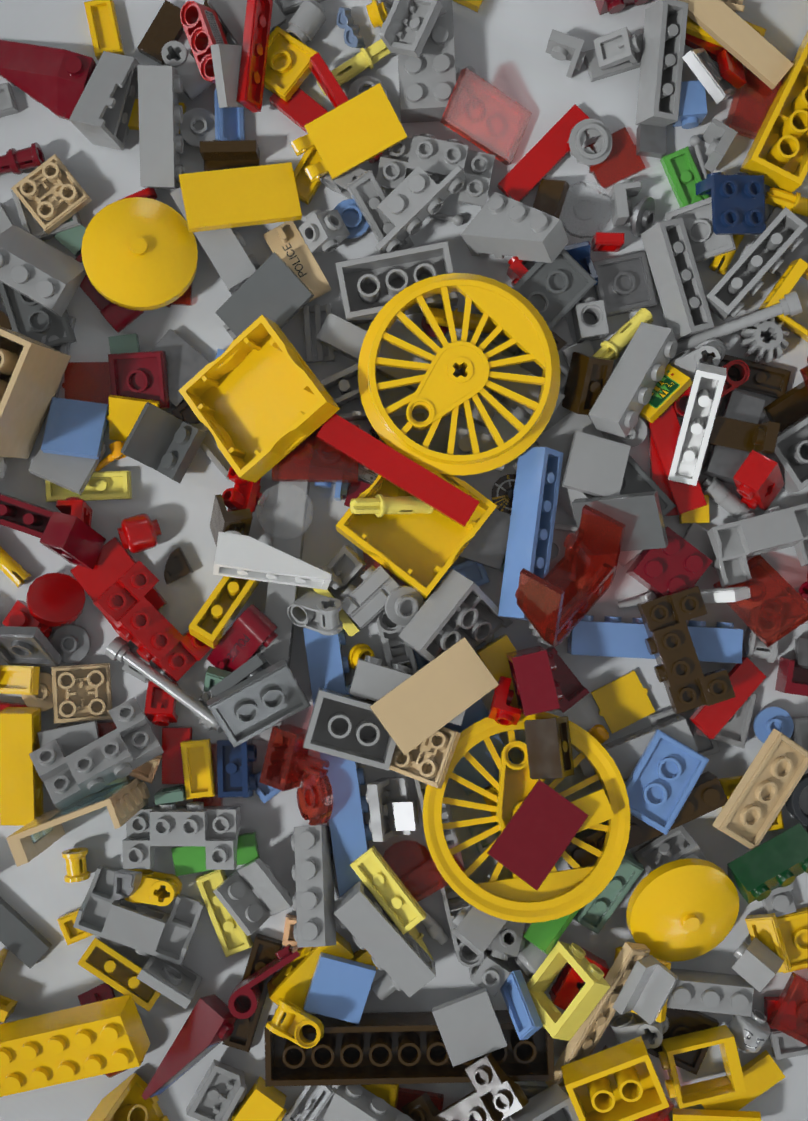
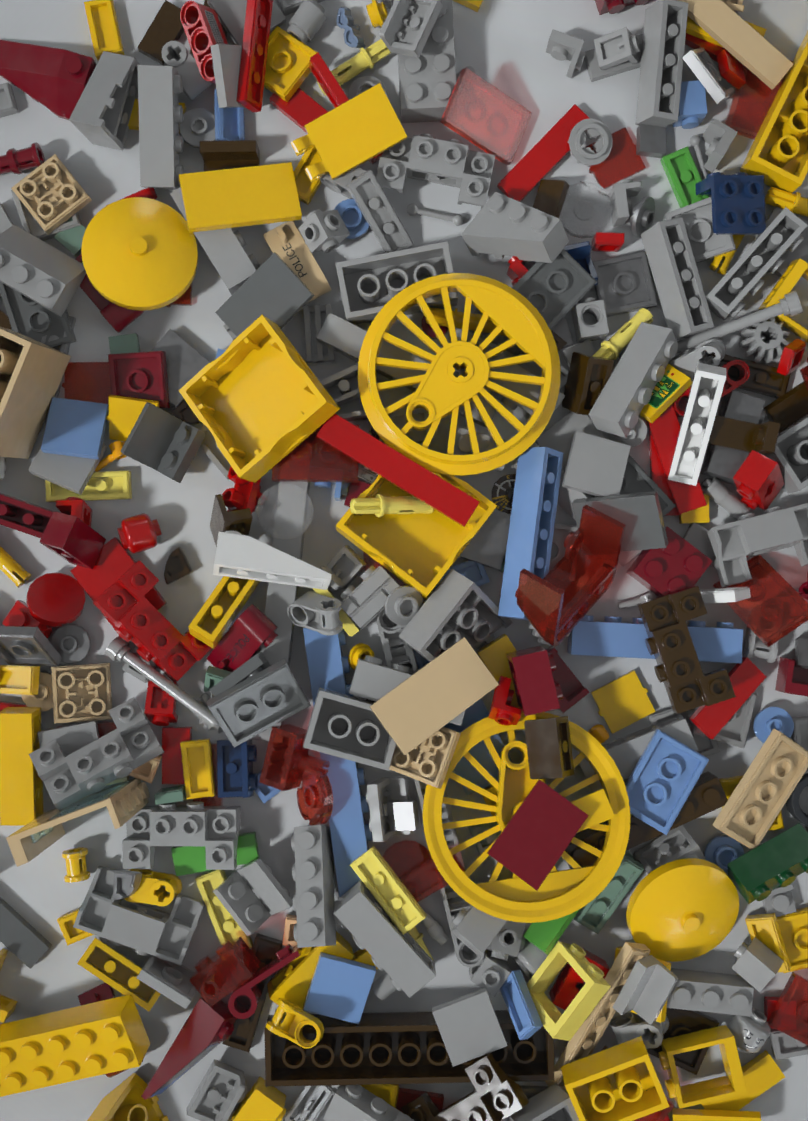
light grey bracket [376,165,466,254] -> none
none -> clear red brick [190,936,261,1007]
none -> medium blue piece [704,835,744,875]
none -> red tile [777,339,806,376]

